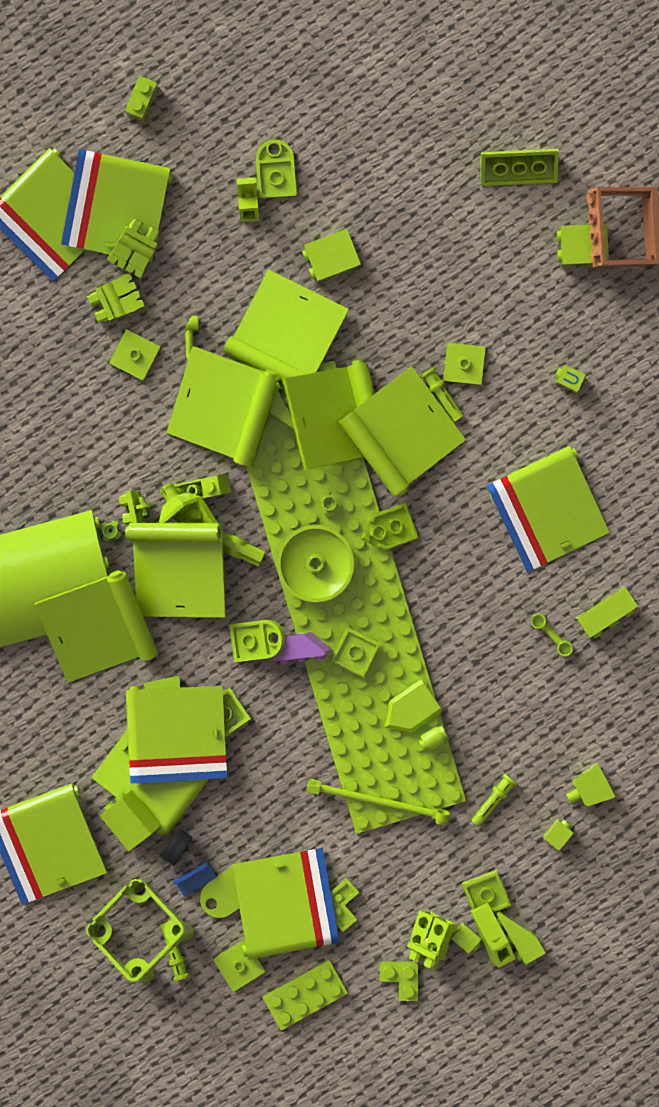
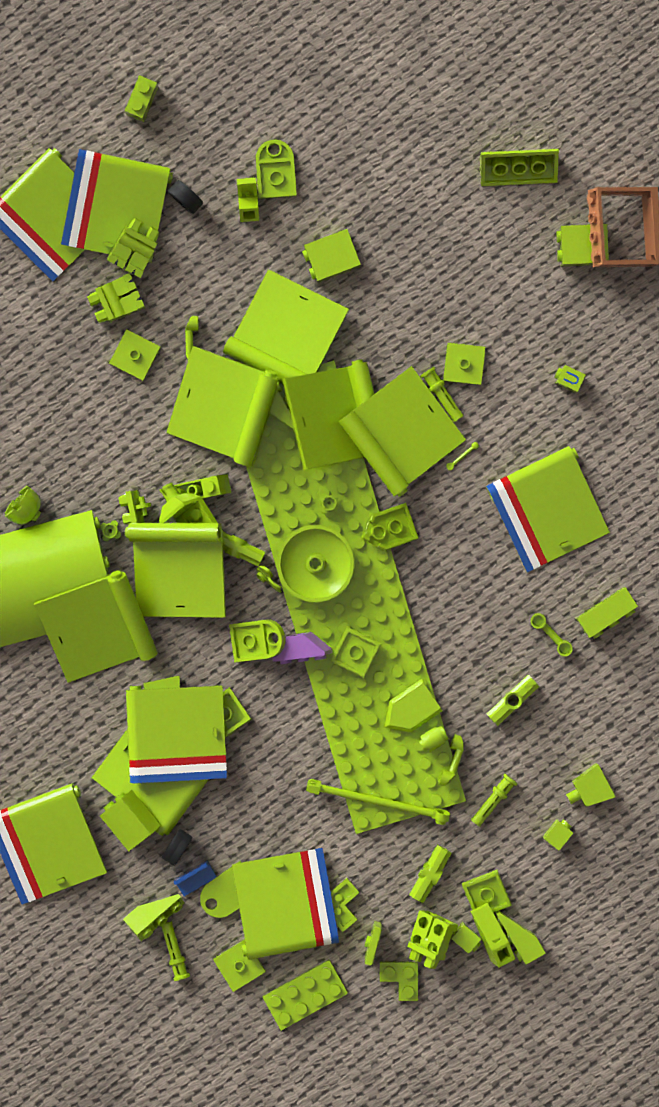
lime piece [86,879,194,983] -> none
none -> lime cylinder [5,486,41,525]
none -> slope [123,894,185,941]
none -> black tyre [168,180,203,214]
none -> lime plate [256,565,282,593]
none -> lime plate [364,921,382,966]
none -> lime piece [409,844,452,903]
none -> lime bar [438,734,464,786]
none -> lime hinge [446,442,479,470]
none -> lime piece [486,675,540,726]

